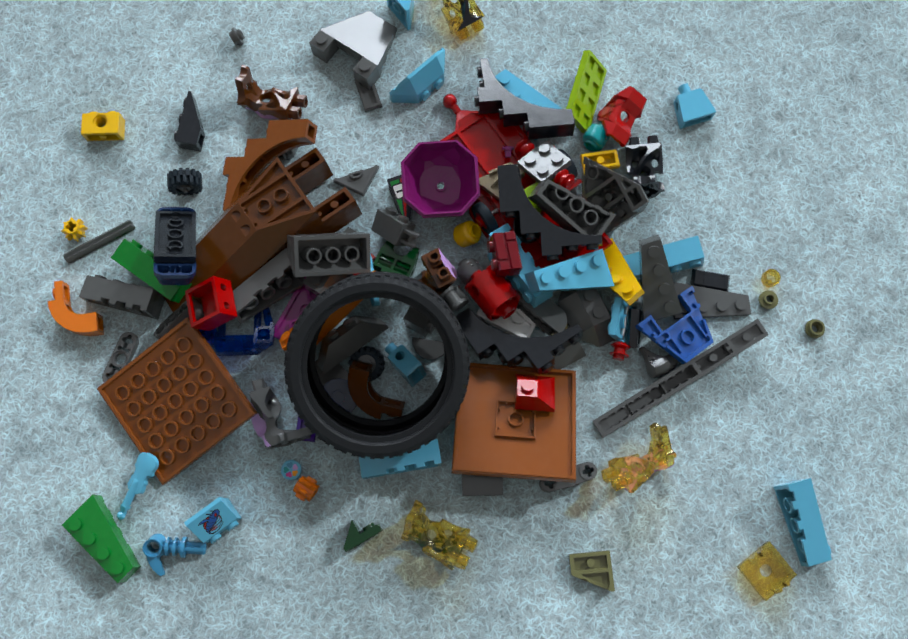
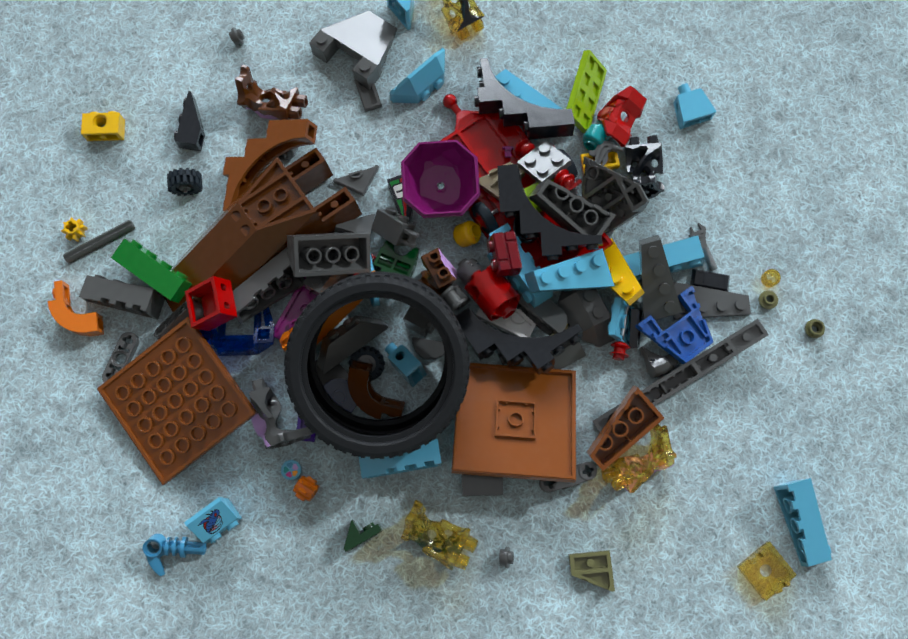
green wedge [62,494,141,583] -> none
medium azure piece [117,452,159,520] -> none
black piece [153,207,196,285] -> none
red slope [515,374,555,412] -> none
none -> dark grey tile [334,214,375,234]
none -> dark grey plate [499,547,514,568]
none -> dark orange wedge [587,385,664,471]
none -> dark grey piece [589,141,623,166]
none -> dark grey piece [689,223,718,271]

